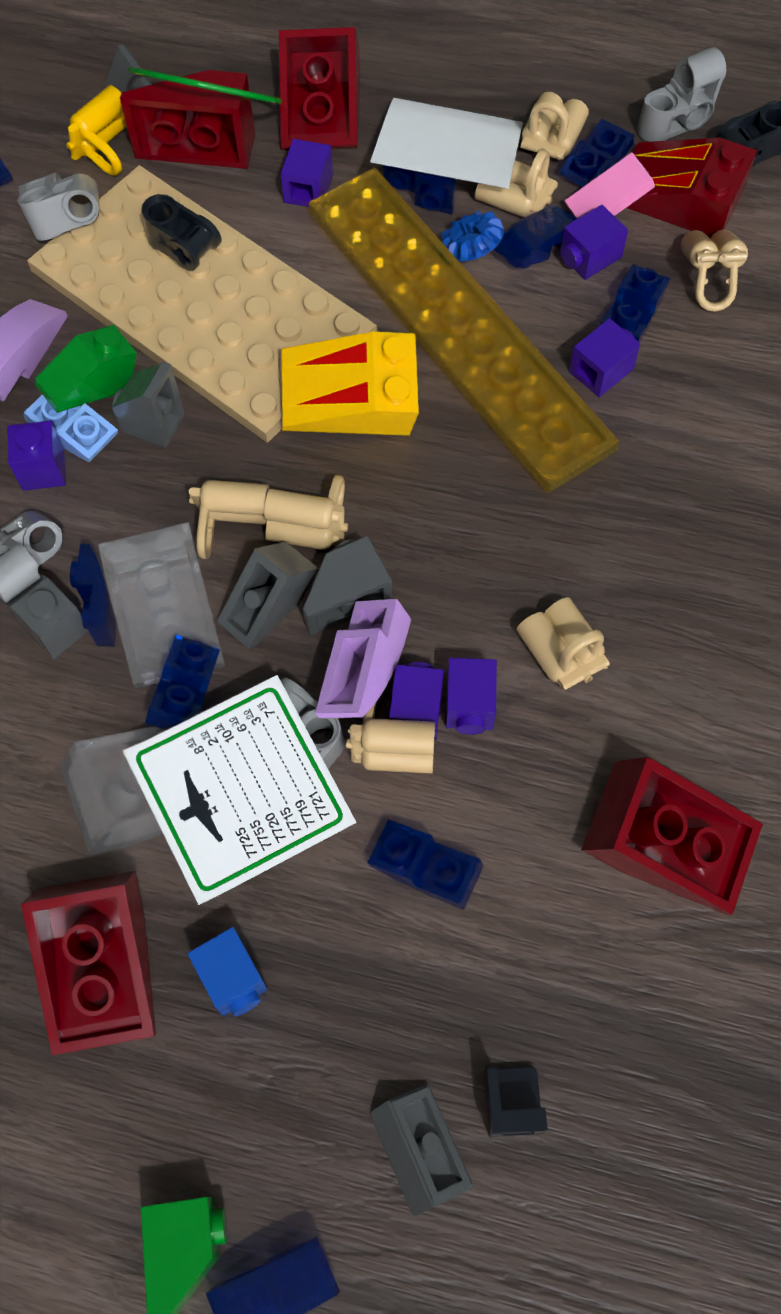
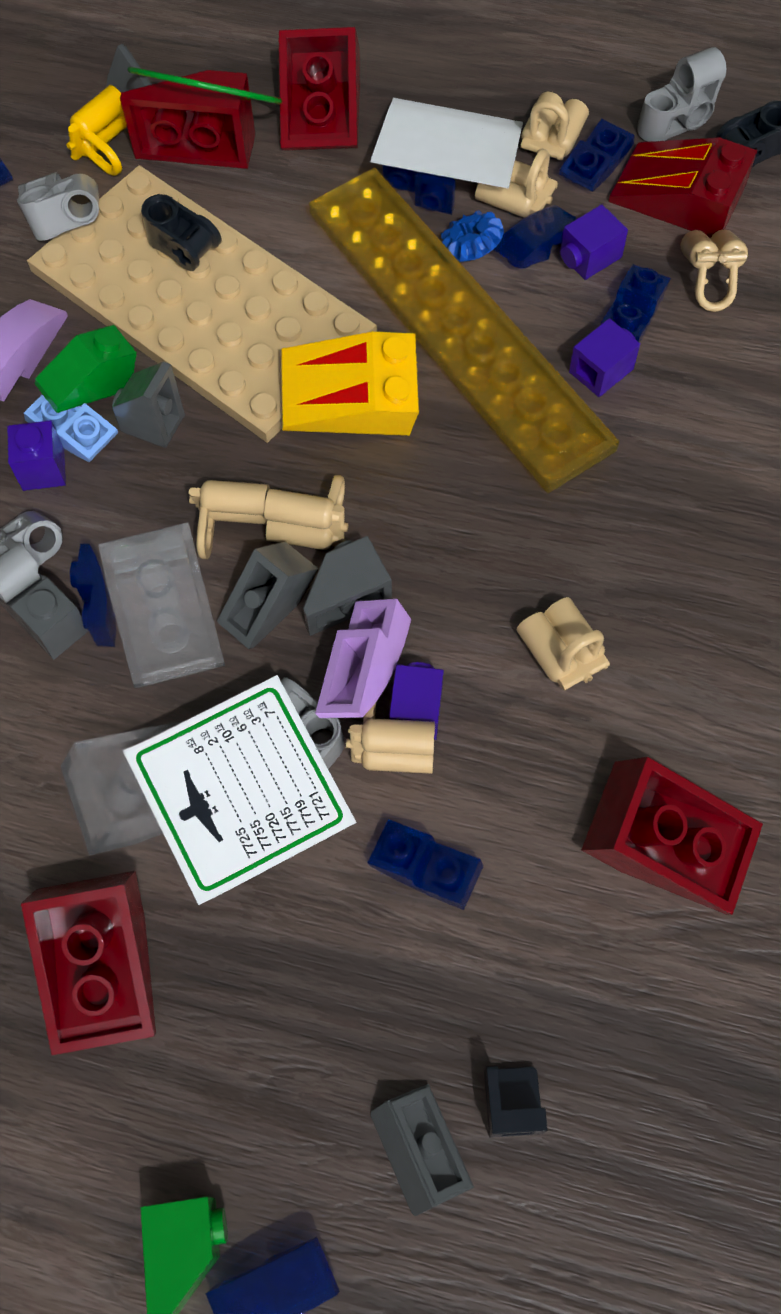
clear blue slope [145,635,220,730] -> none
blue brick [187,927,268,1017] -> none
dark purple brick [281,139,333,210] -> none
dark purple brick [446,658,497,735] -> none
bright pink tile [565,152,655,219] -> none

